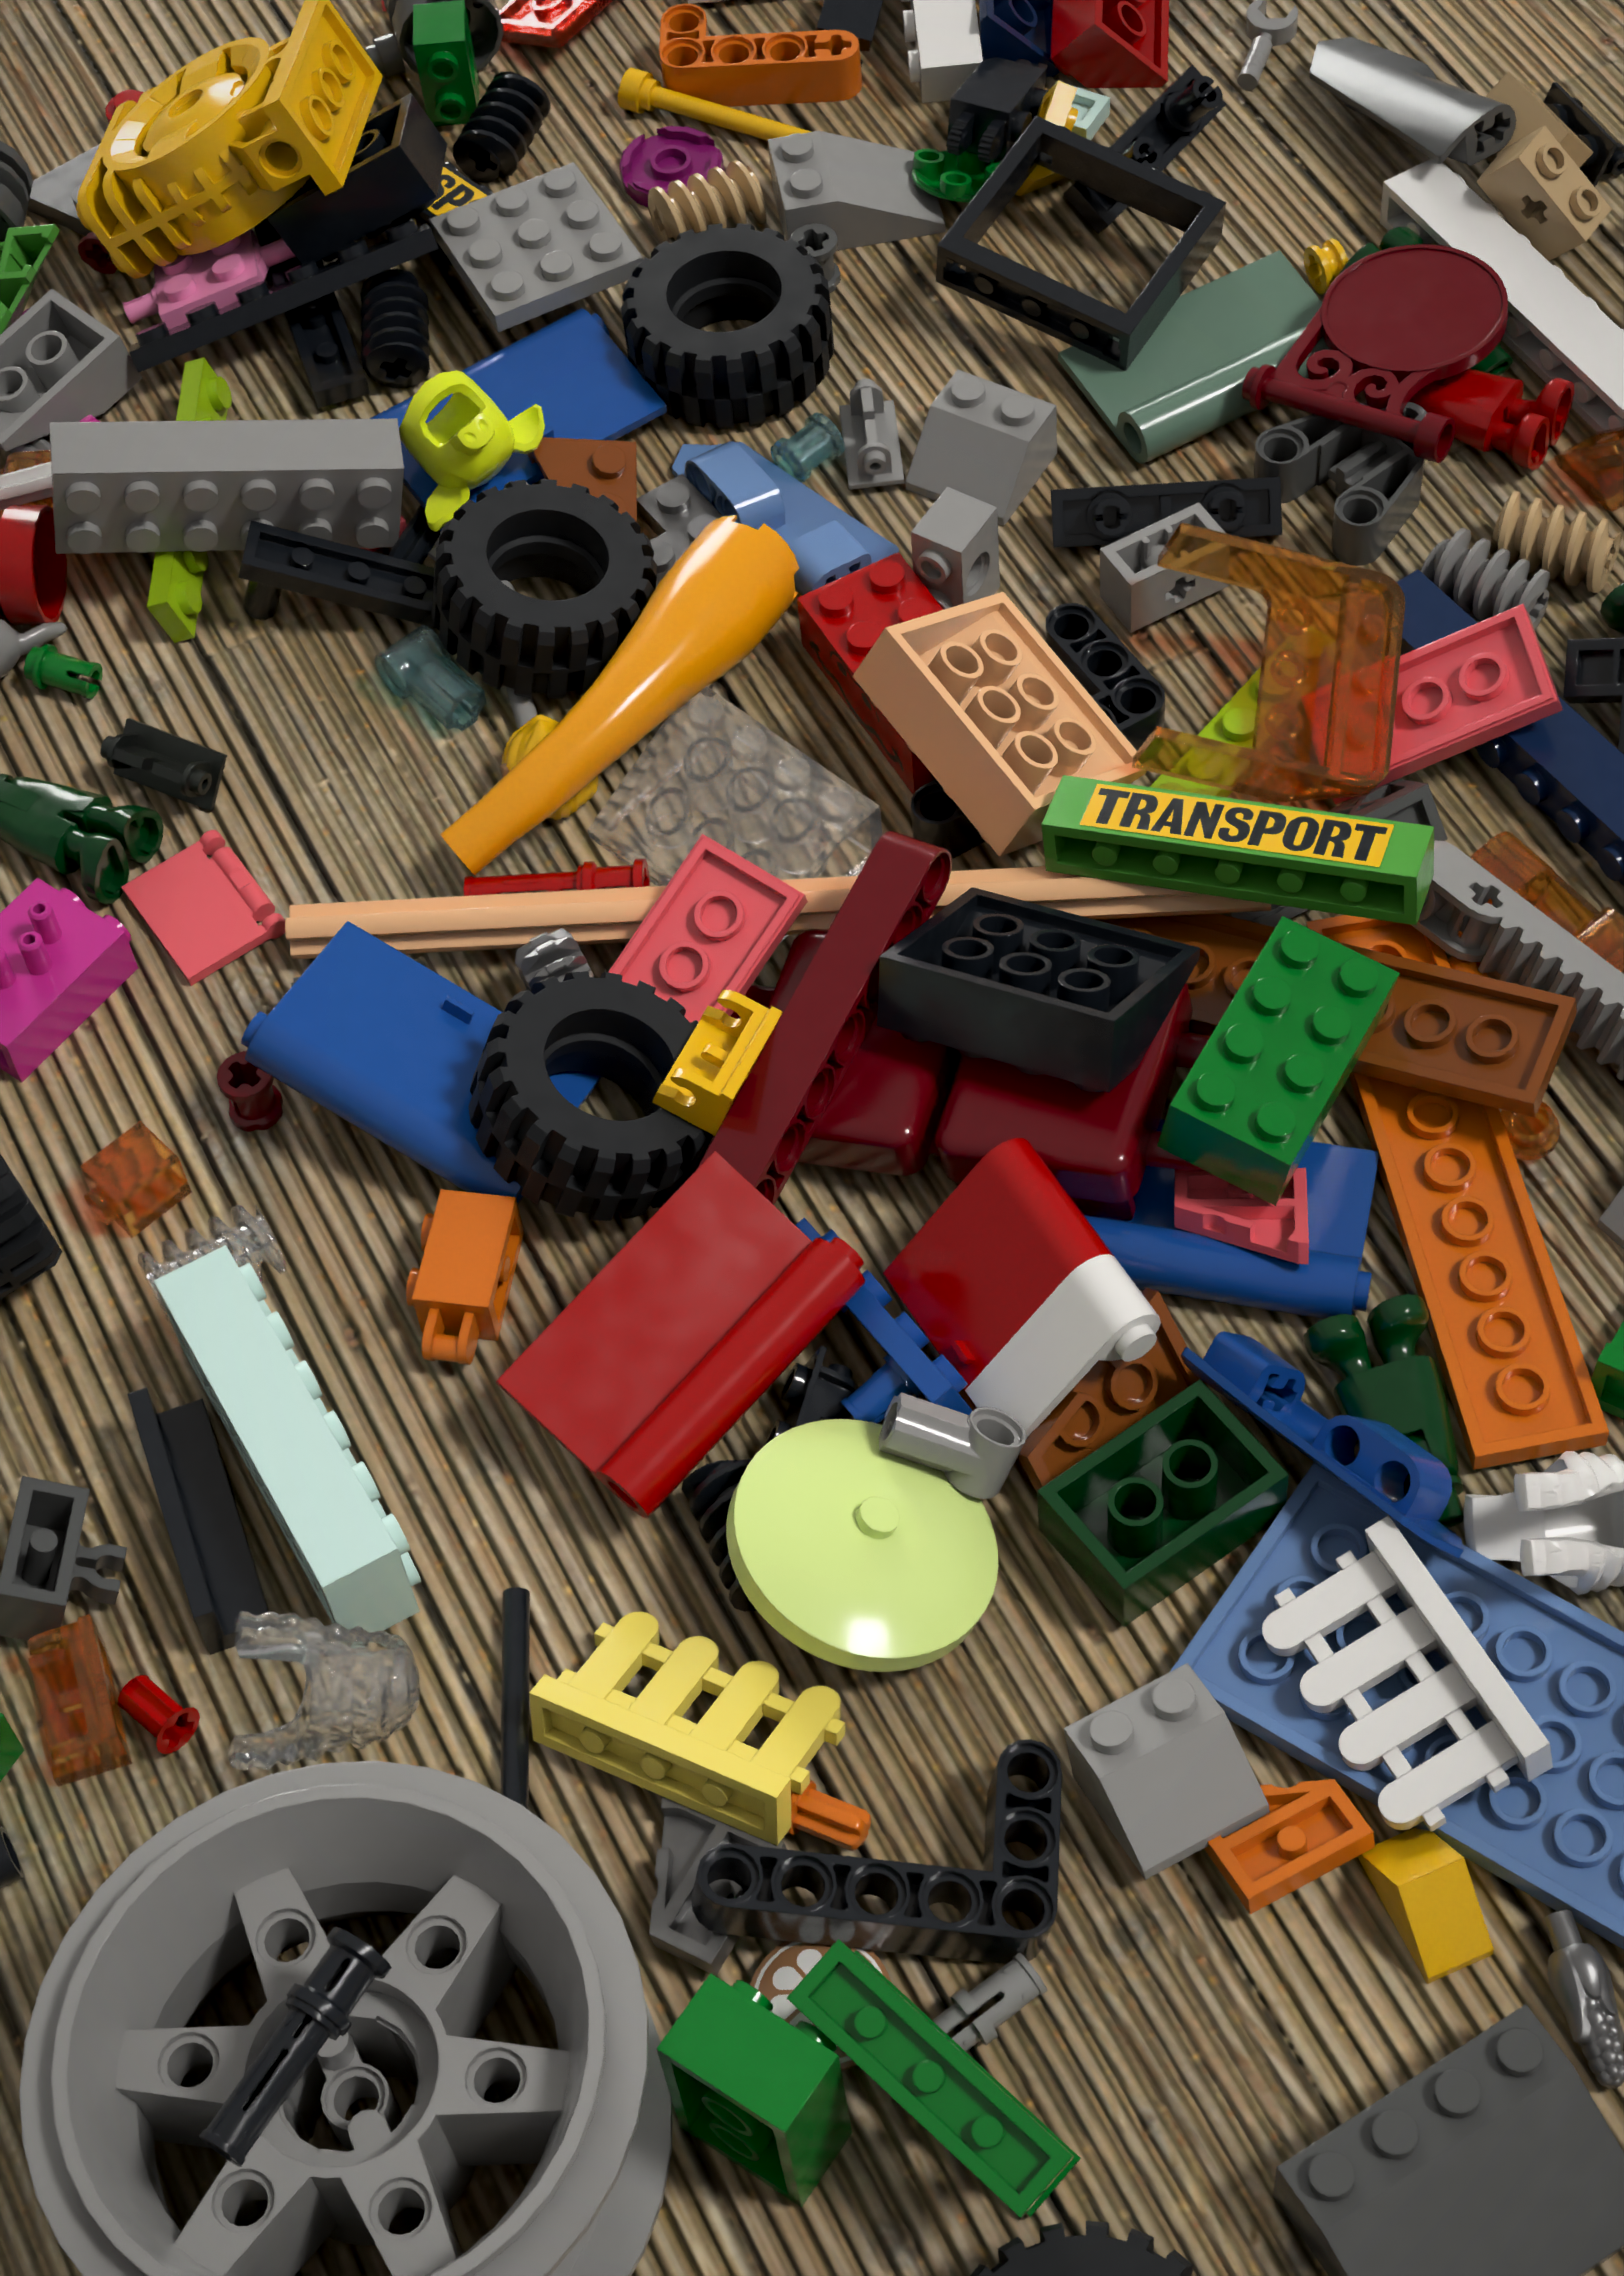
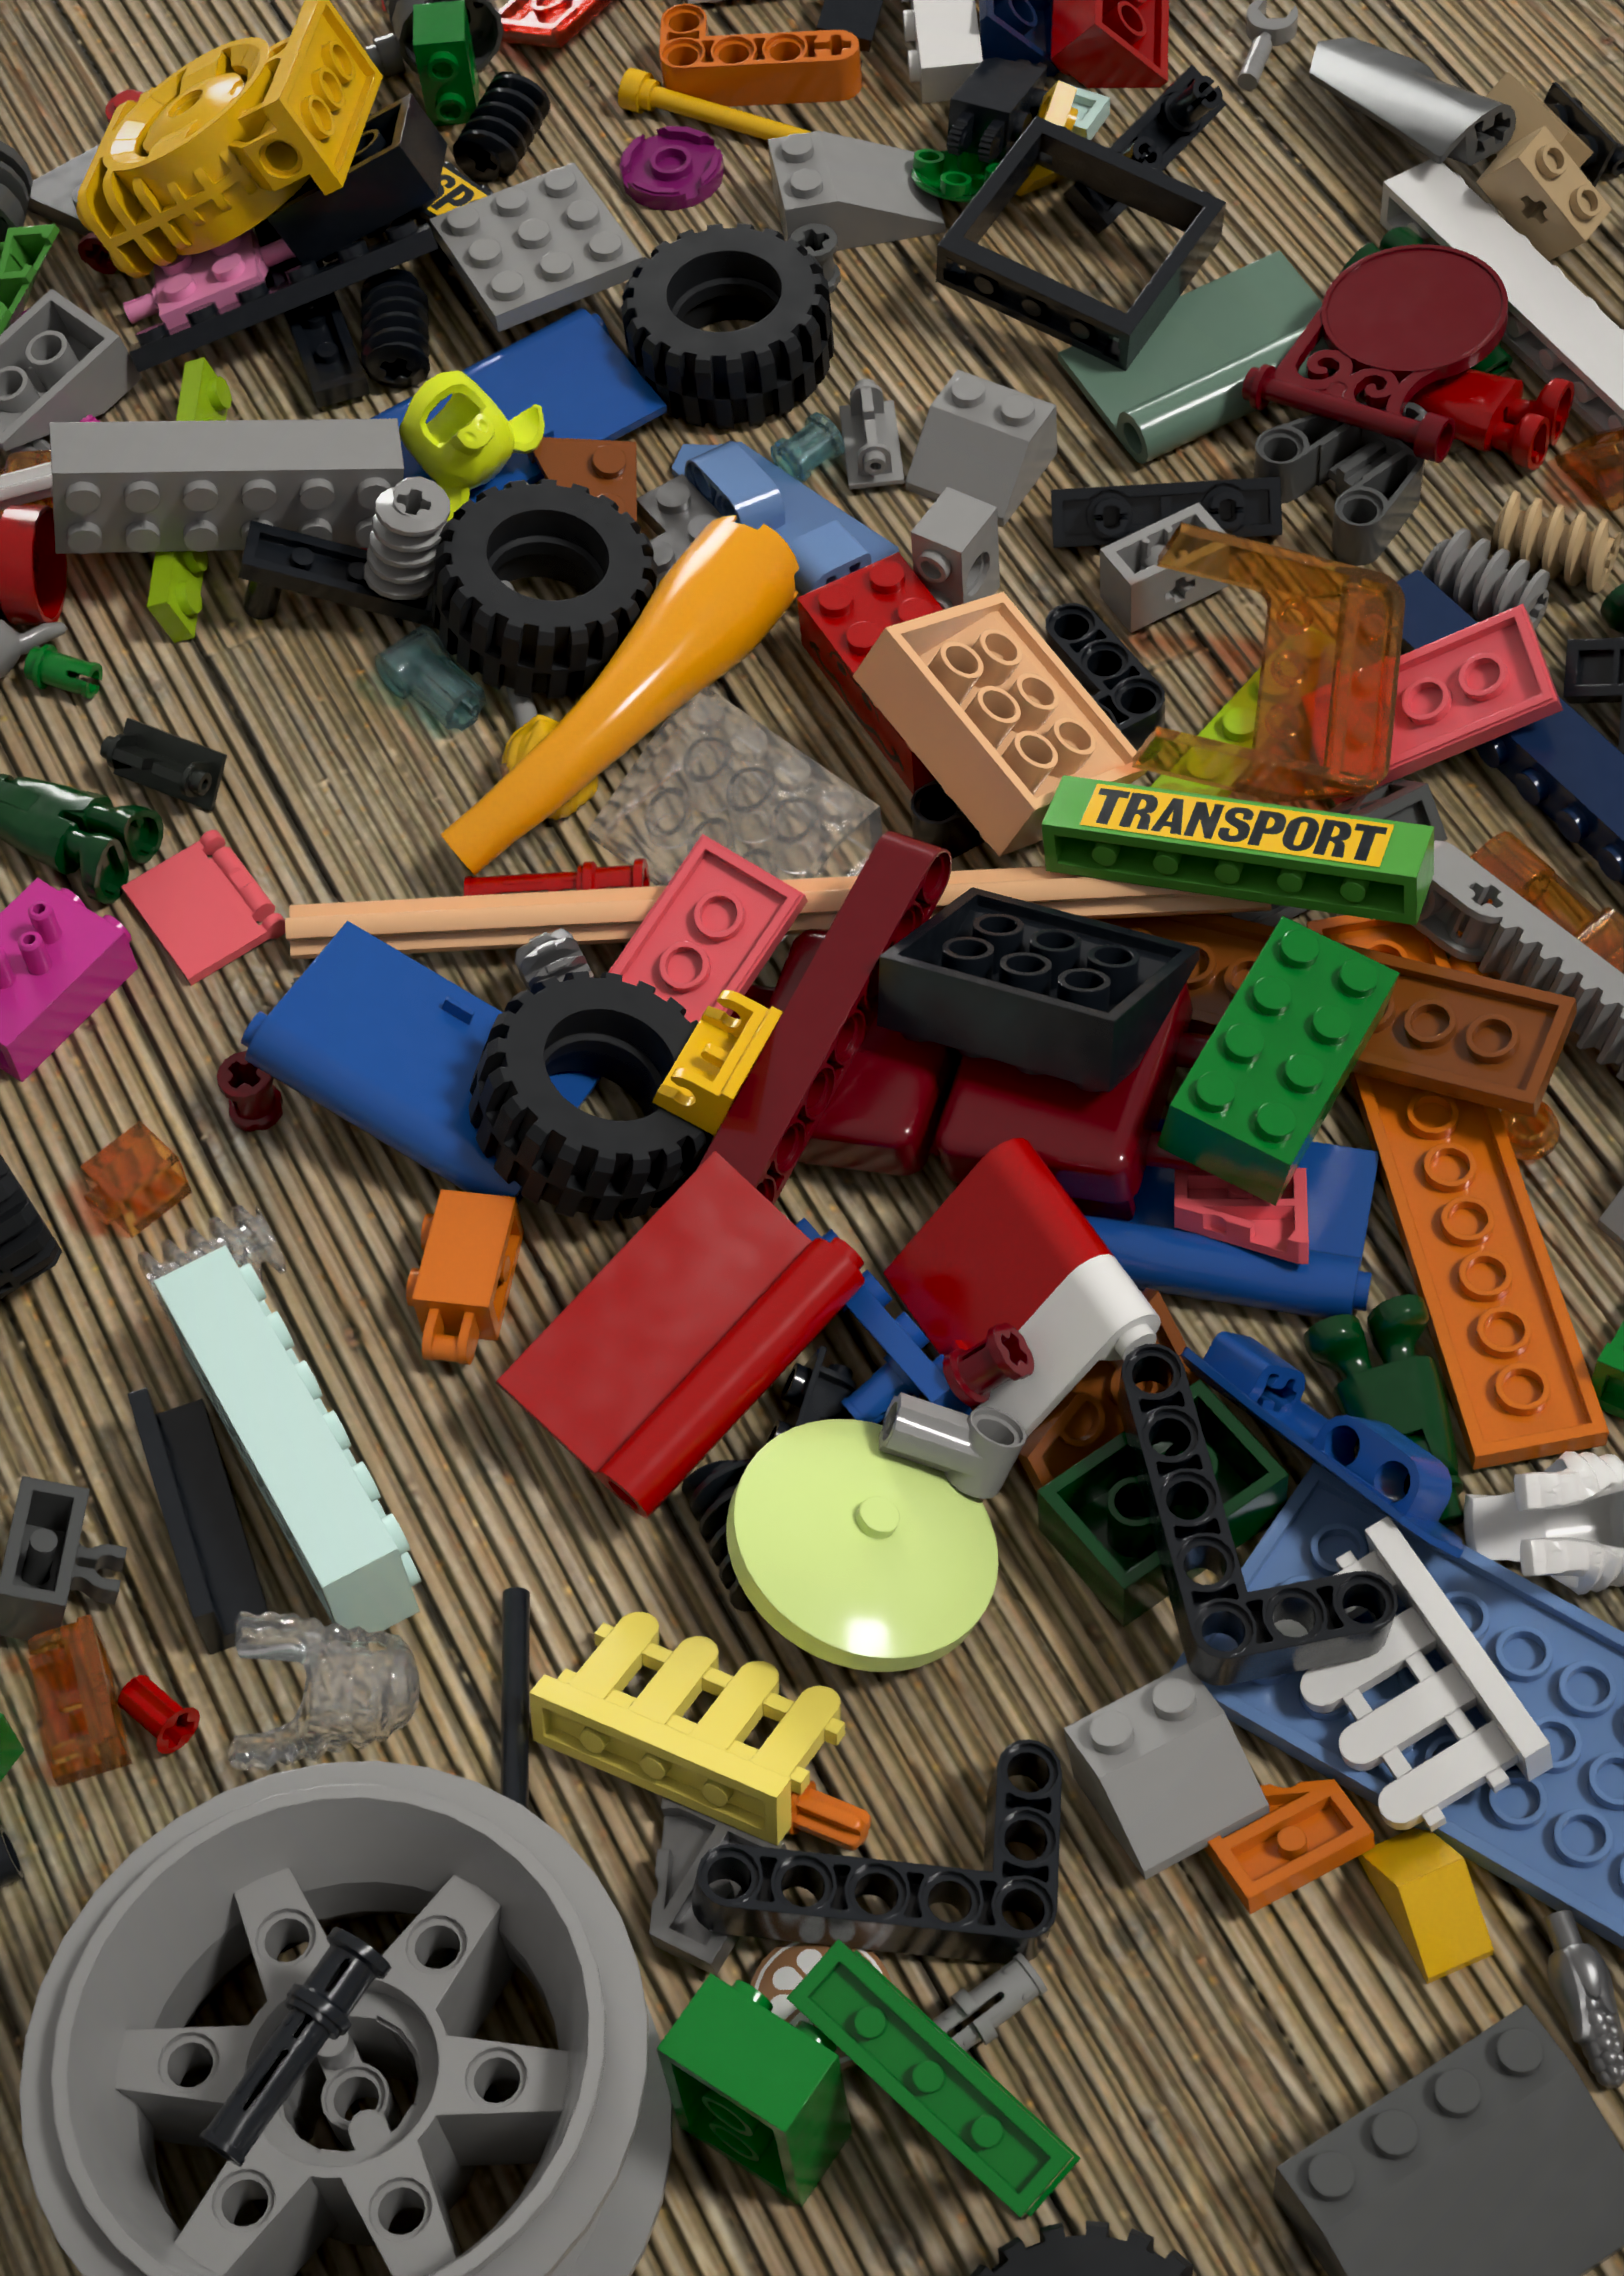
tan piece [648,160,766,244] -> none
yellow bush [1303,238,1349,294] -> none
none -> light grey piece [364,476,450,600]
none -> dark red bush [942,1323,1034,1407]
none -> black beam [1118,1344,1398,1685]

